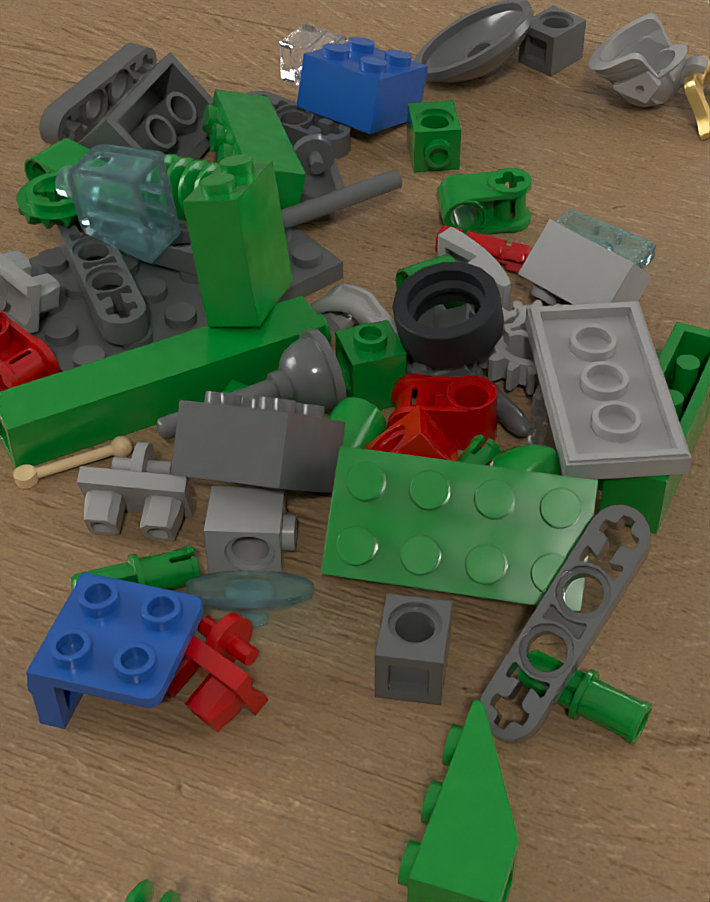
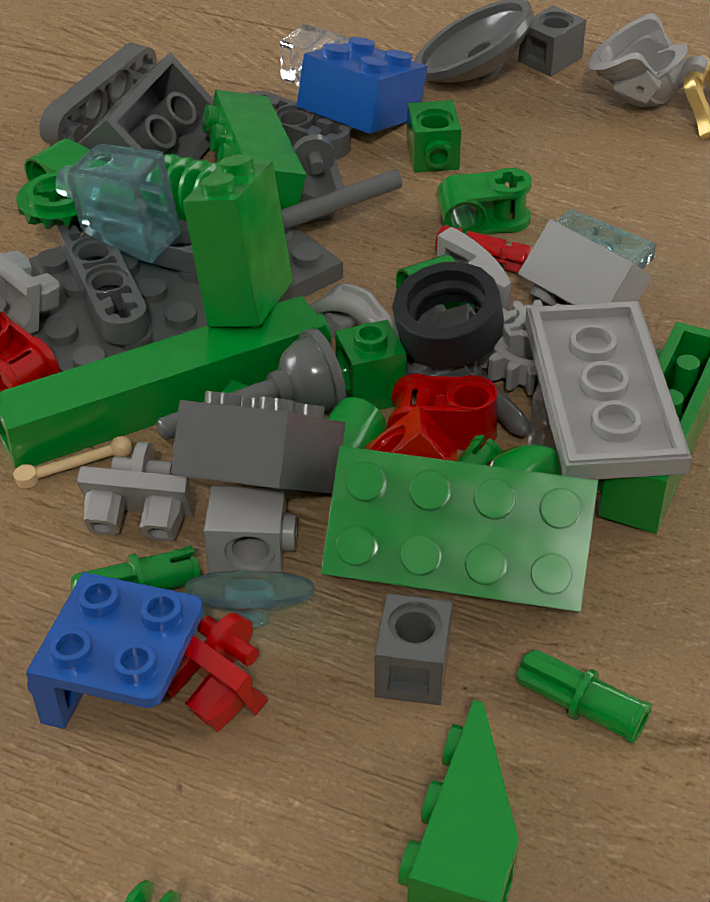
dark grey beam [480,505,651,744] -> none

